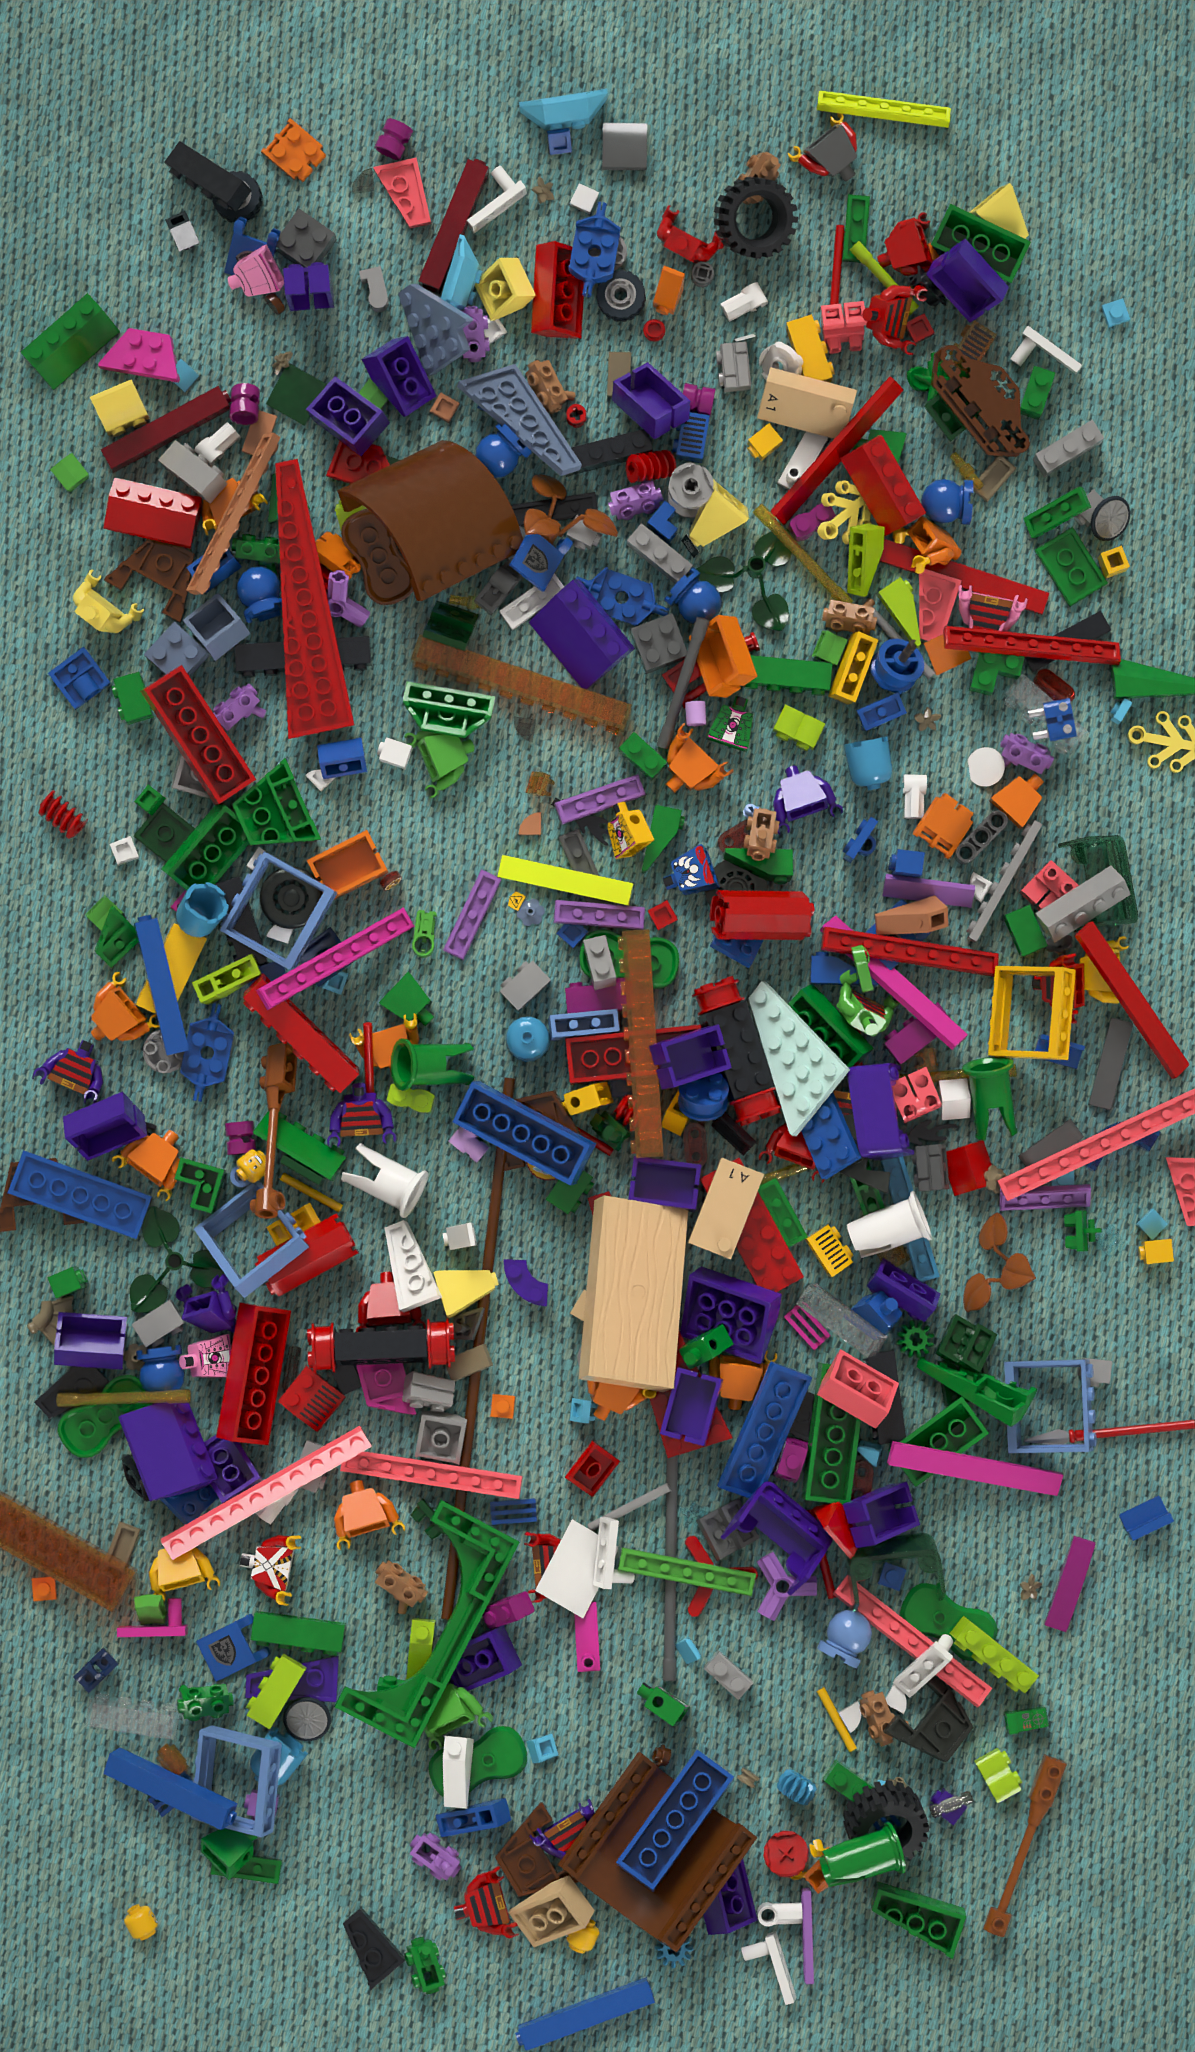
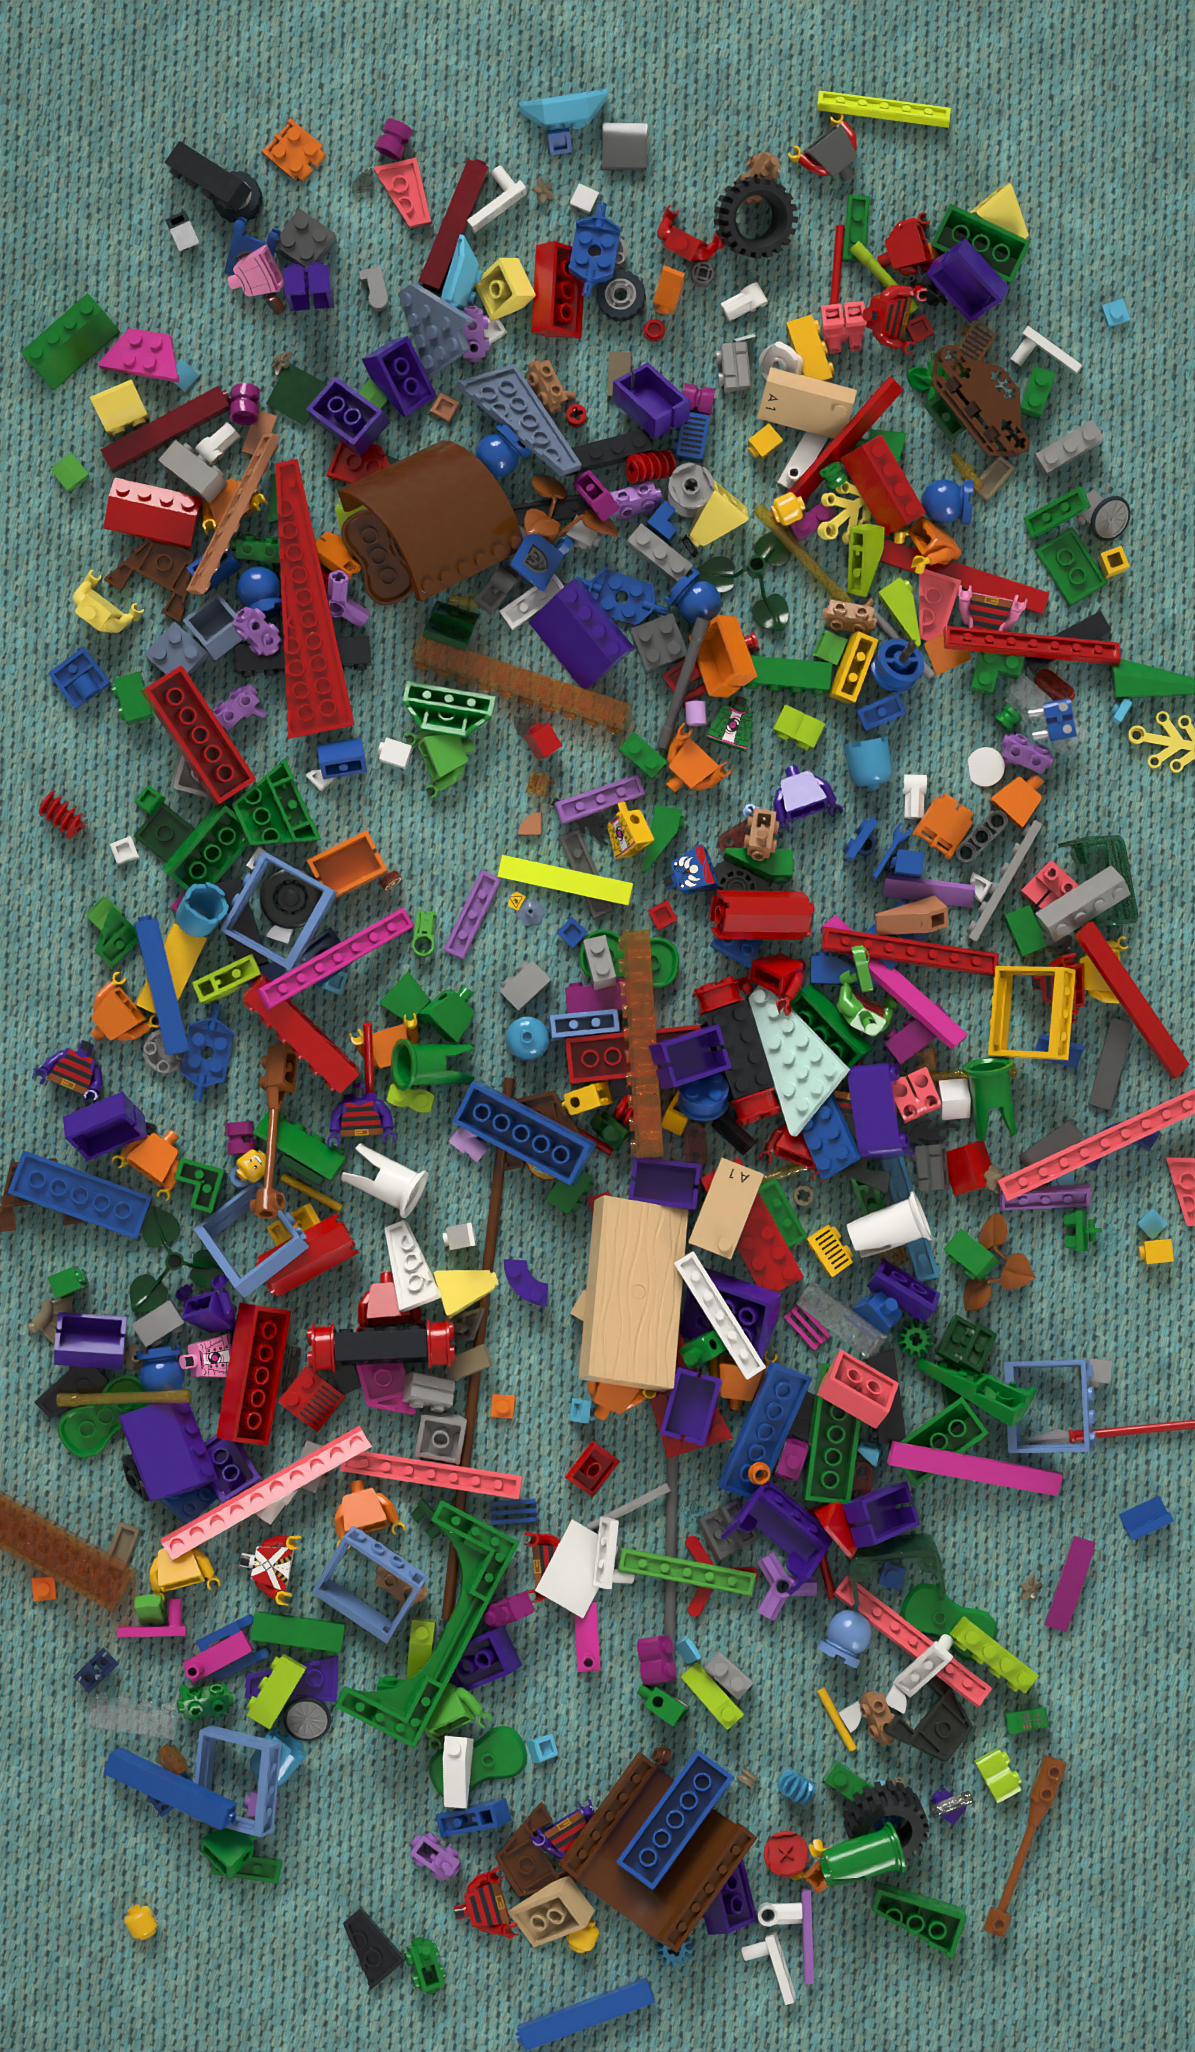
medium lavender tile [553,900,645,930] -> none
dark tan plant [914,707,941,731] -> none
none -> dark pink piece [182,1630,253,1683]
none -> medium lavender brick [231,607,281,656]
none -> medium blue window [312,1526,429,1644]
none -> green torso [419,986,474,1043]
none -> red brick [523,722,563,759]
none -> magenta brick [572,470,620,521]
none -> magenta brick [637,1635,676,1685]
none -> white plate [674,1251,766,1380]
none -> lime slope [680,1661,744,1730]
none -> red torso [737,953,806,1016]
none -> orange plate [748,1462,770,1485]
none -> yellow head [771,492,806,526]
none -> dark tan bush [793,1186,814,1206]
none -> green wheel [819,462,847,489]
none -> blue flag [870,823,911,882]
none -> green brick [943,1229,999,1282]
none -> green wheel [994,705,1022,733]

